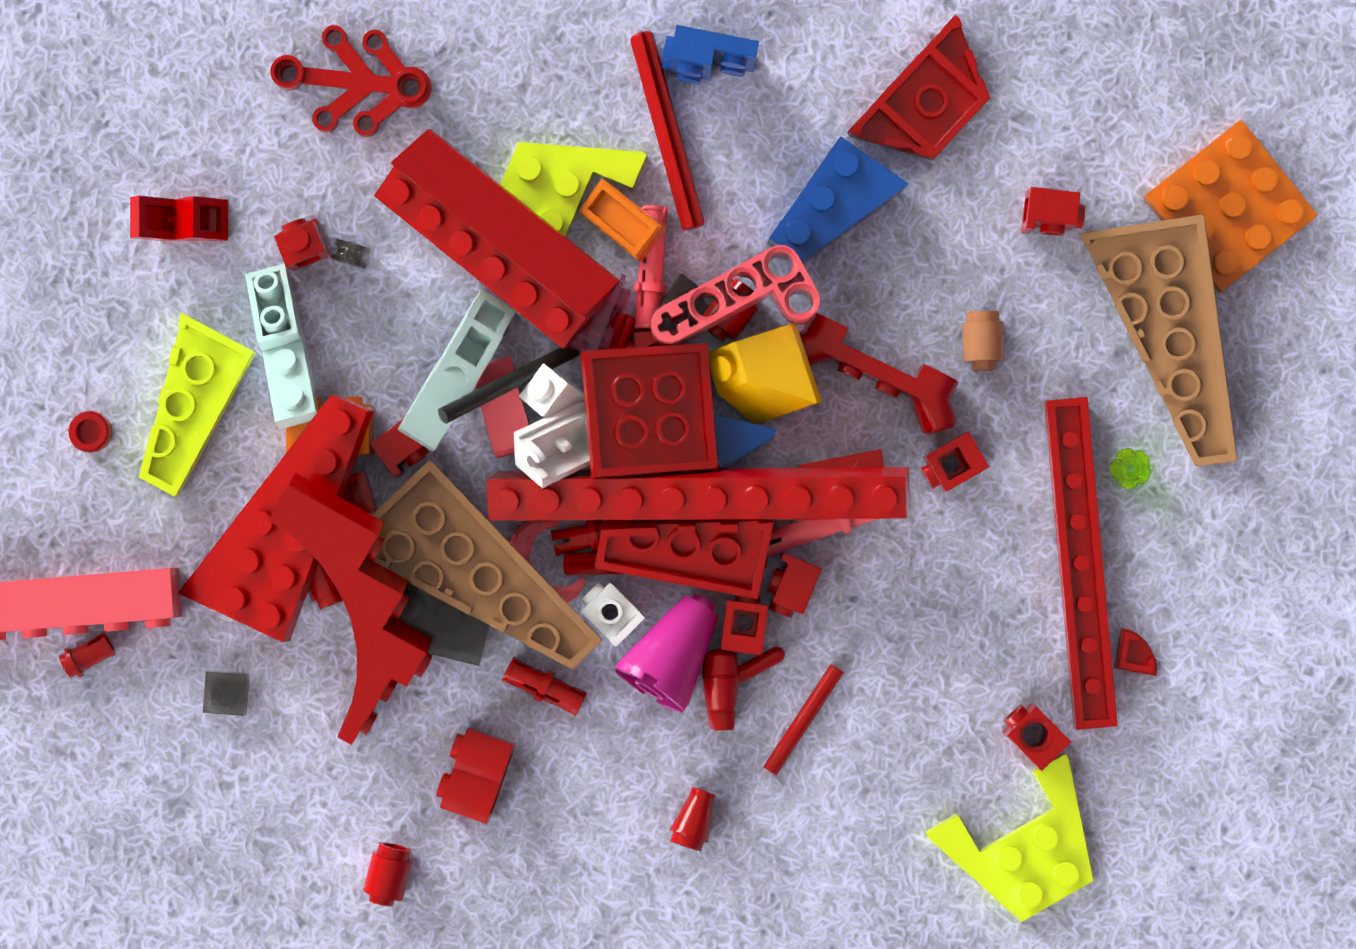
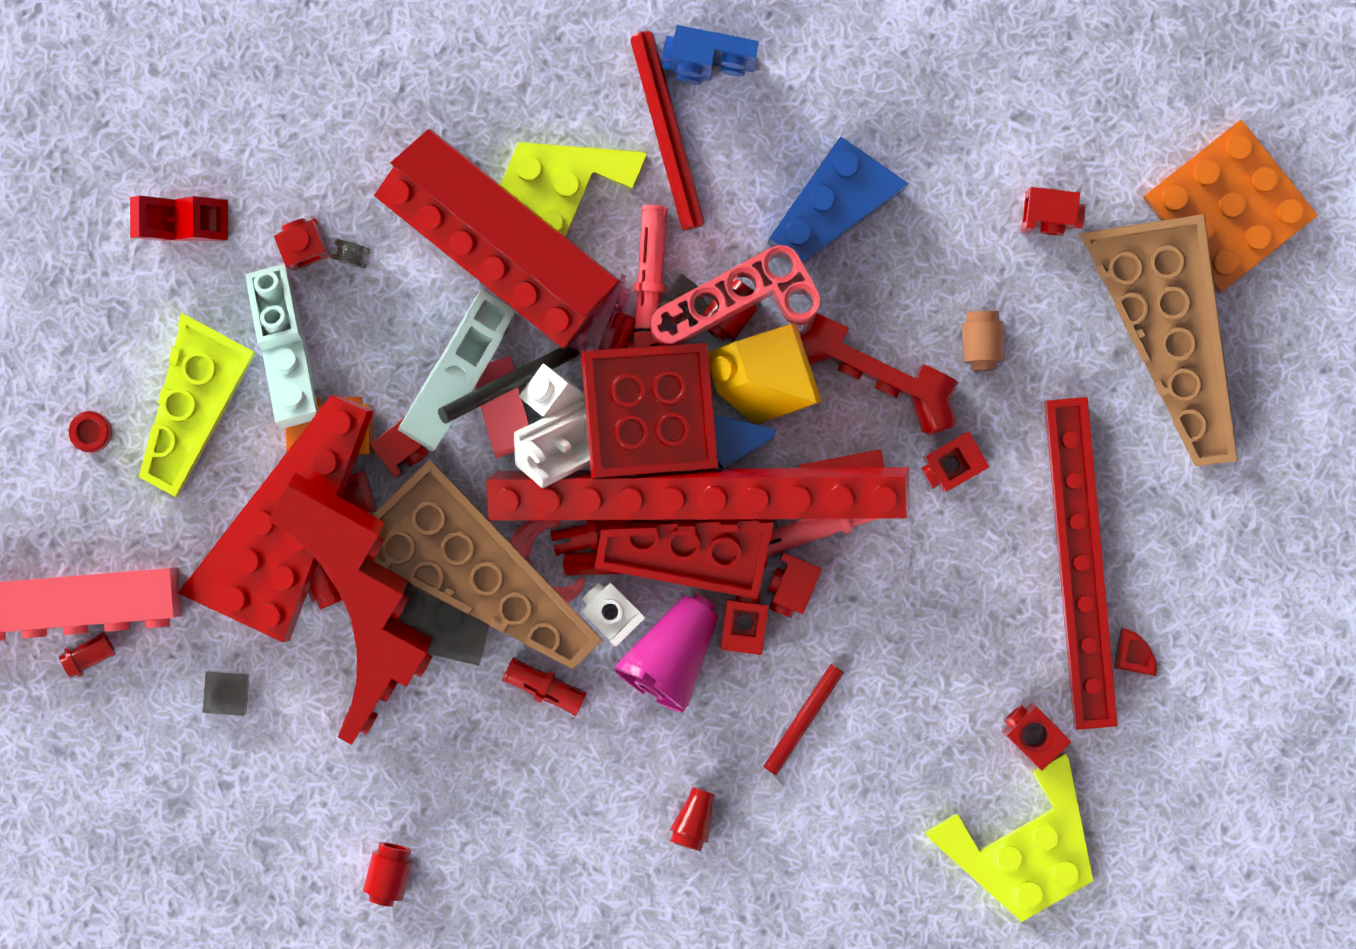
red plant [270,25,432,137] -> none
red brick [436,727,516,824] -> none
orange tile [578,178,666,261] -> none
red piece [702,647,785,731] -> none
red wing [847,15,990,161] -> none
clear neon green plate [1110,448,1151,489] -> none

